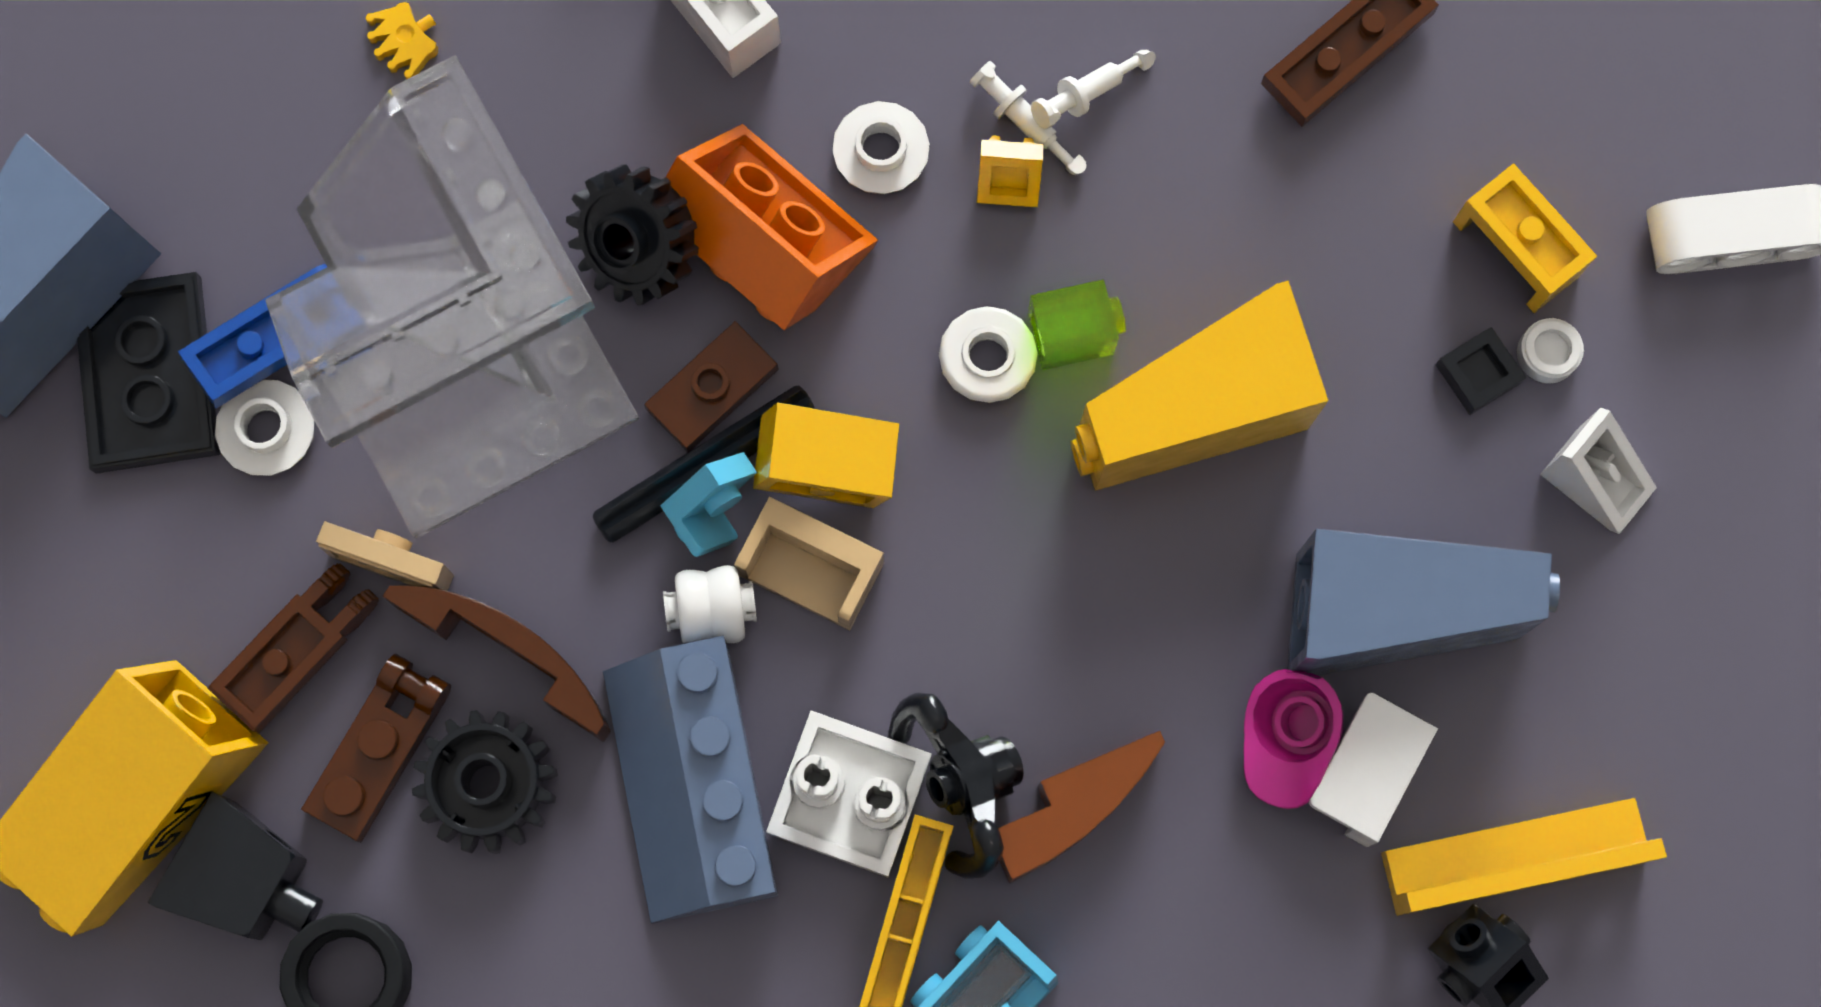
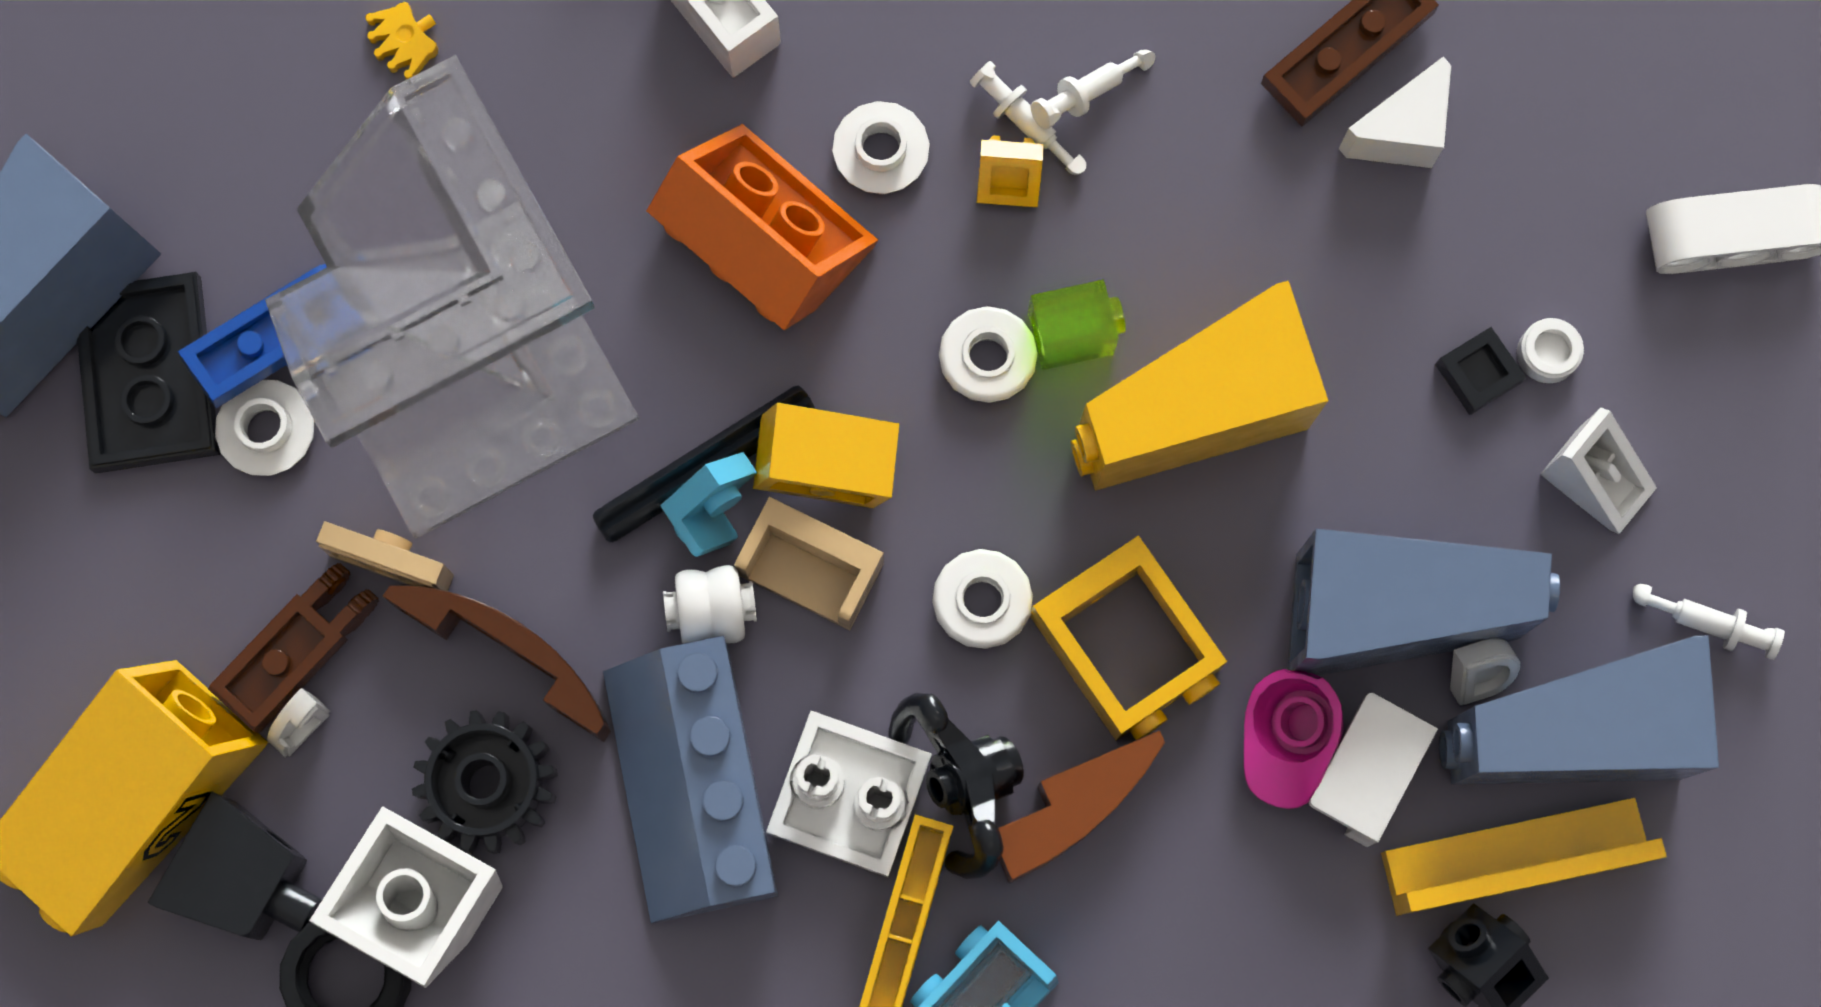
reddish brown plate [301,654,451,843] -> none
black gear [566,164,699,305] -> none
reddish brown plate [644,321,779,453] -> none
yellow panel [1453,163,1597,313] -> none
none -> white tile [267,688,330,757]
none -> white slope [309,806,503,988]
none -> white piece [932,549,1033,649]
none -> yellow window [1030,535,1227,741]
none -> white slope [1339,56,1451,168]
none -> sand blue slope [1439,635,1719,785]
none -> white tile [1450,638,1520,705]
none -> white piece [1633,584,1785,660]

